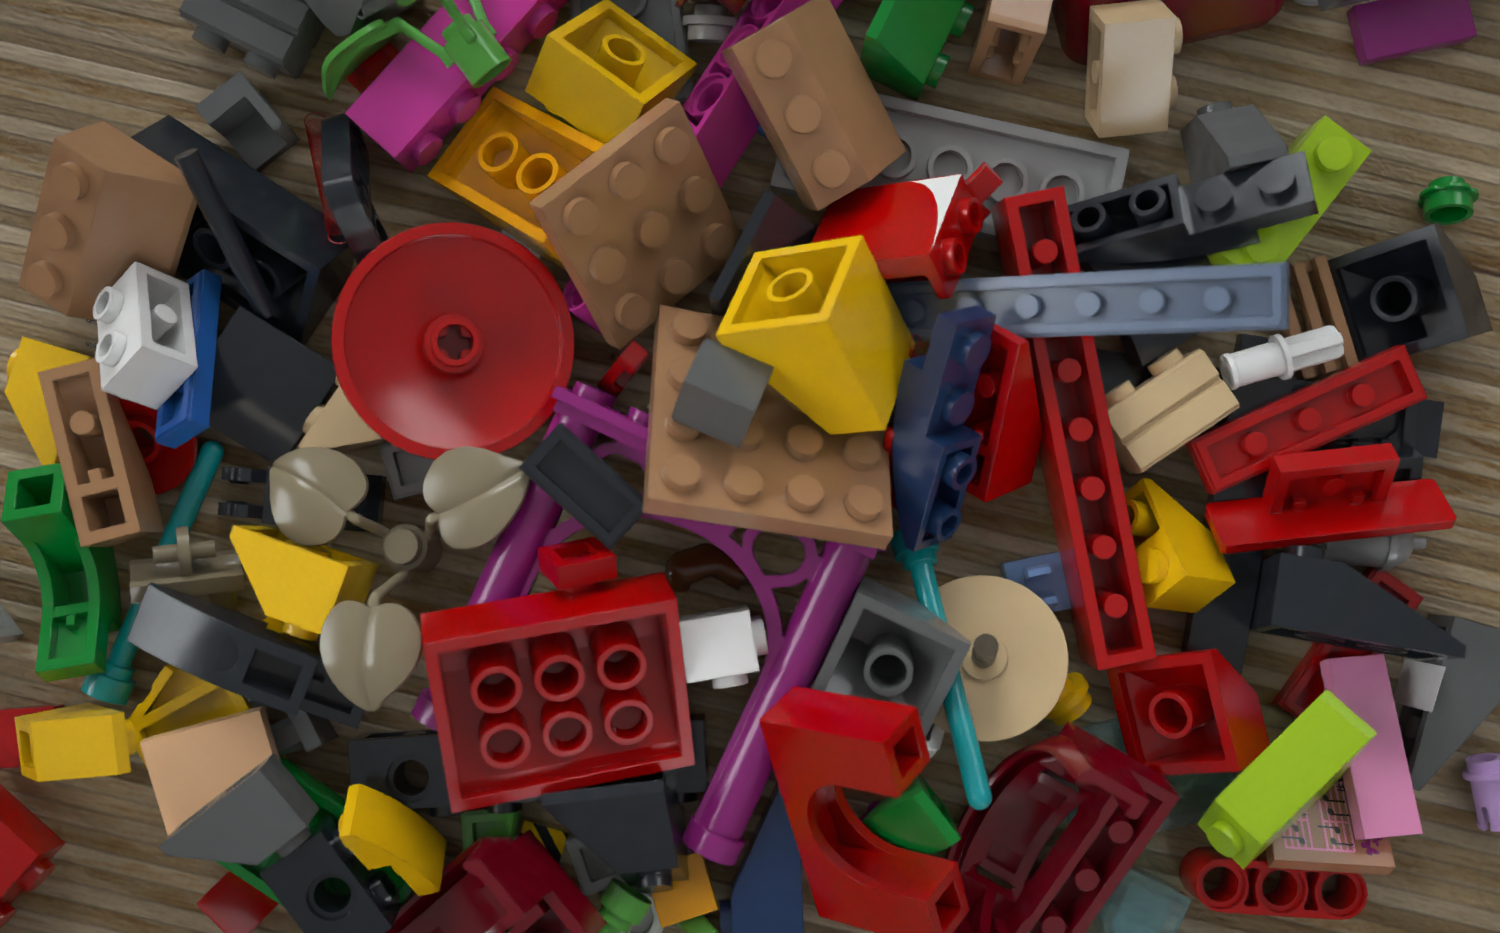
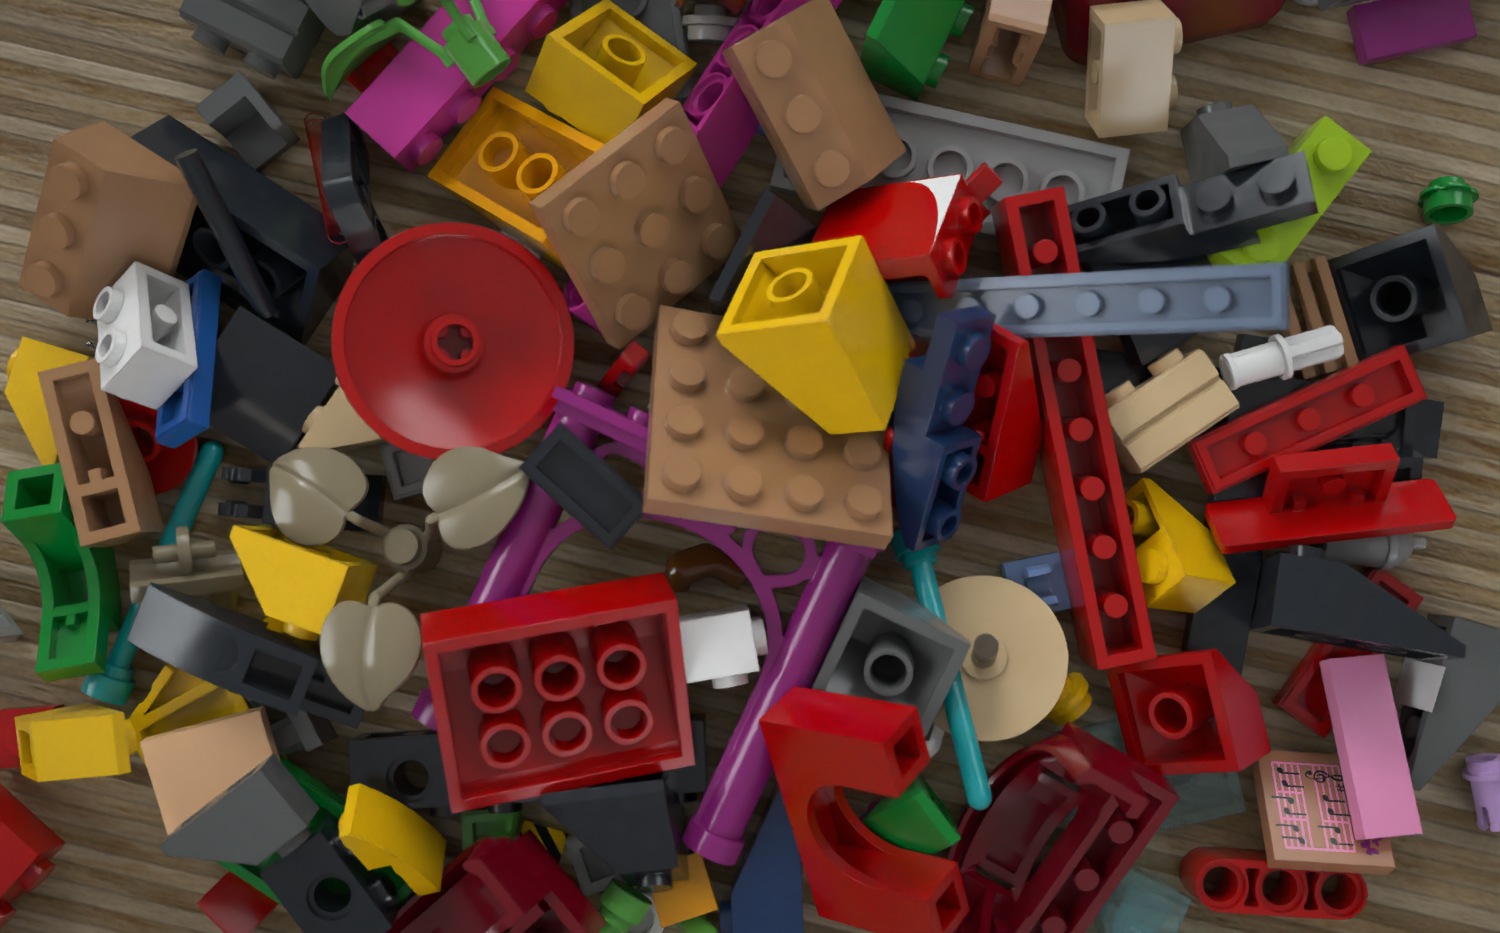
red plate [537,537,618,593] -> none
dark grey panel [671,339,774,448] -> none
lime slope [1197,689,1377,870] -> none

